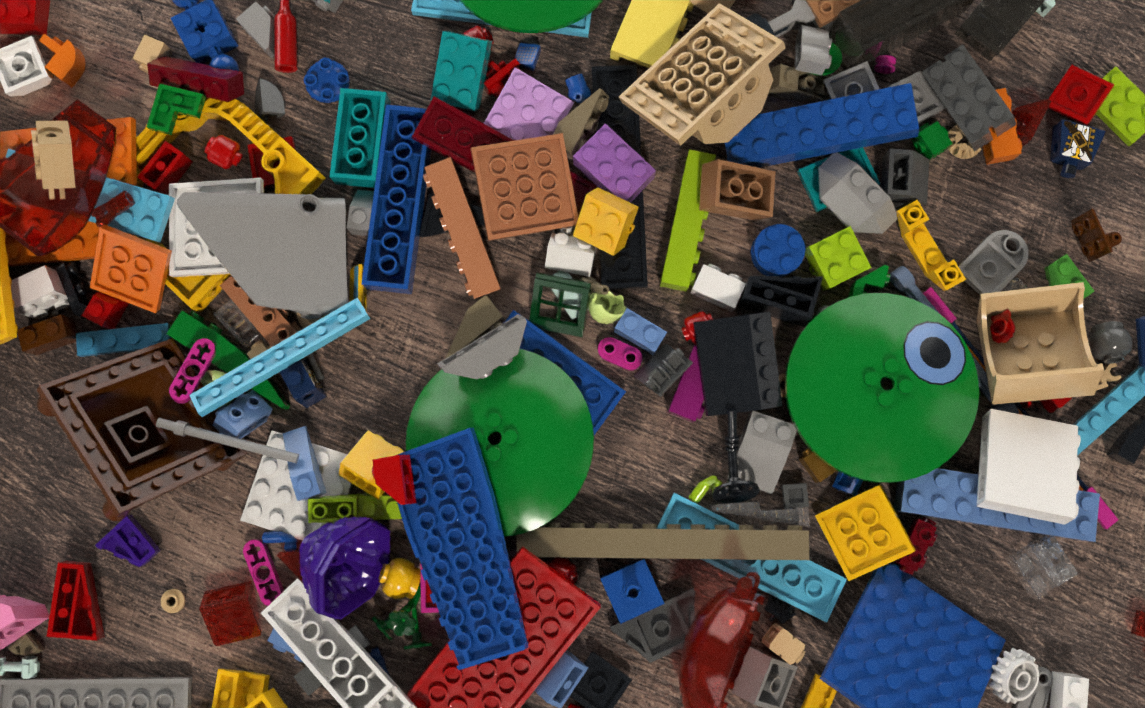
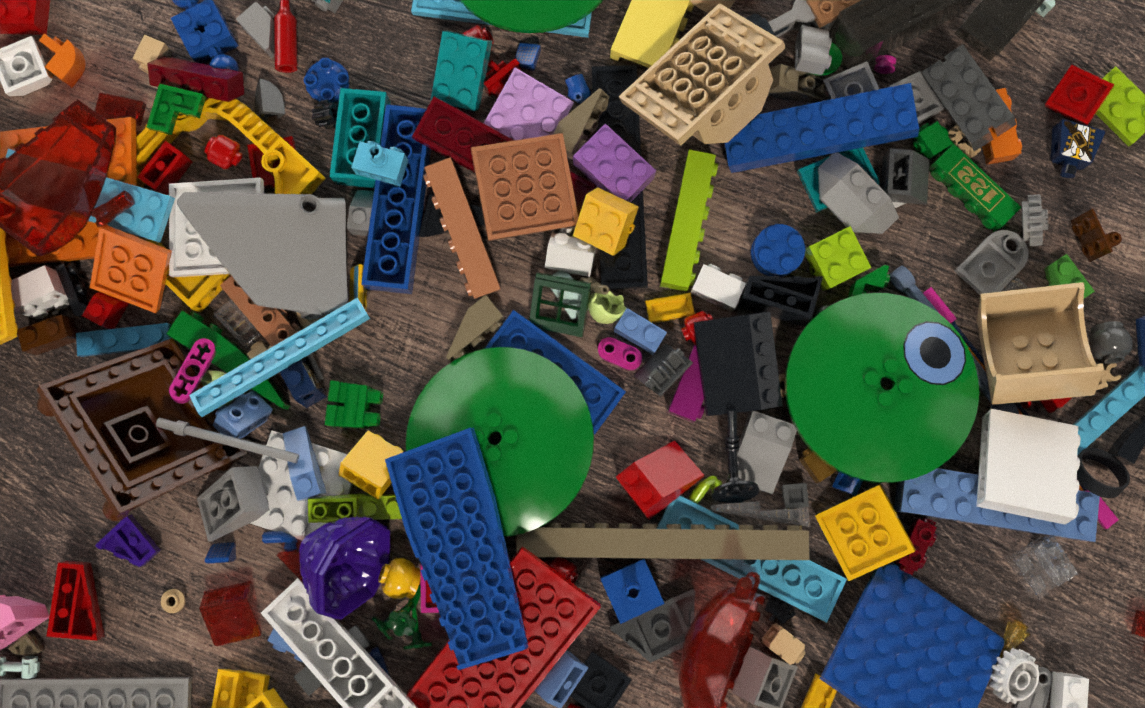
tan brick [31,121,76,200] -> none
dark pink beam [243,539,284,606] -> none
red slope [372,455,416,505] -> none
light grey wedge [437,314,527,379] -> none
medium nougat brick [699,159,776,221] -> none
yellow slope [896,200,966,291] -> none
red animal [990,309,1016,343] -> none
clear red slope [1012,99,1051,147] -> none
none -> clear red plate [94,93,146,137]
none -> light grey slope [197,466,270,542]
none -> blue slope [205,542,236,564]
none -> black gear [311,99,338,130]
none -> green hips [324,380,384,429]
none -> medium azure brick [351,141,408,186]
none -> slope [616,441,704,520]
none -> yellow tile [645,292,695,323]
none -> green brick [929,143,1022,232]
none -> clear yellow cone [999,619,1030,658]
none -> light grey gear [1021,194,1048,246]
none -> black tyre [1077,448,1130,498]

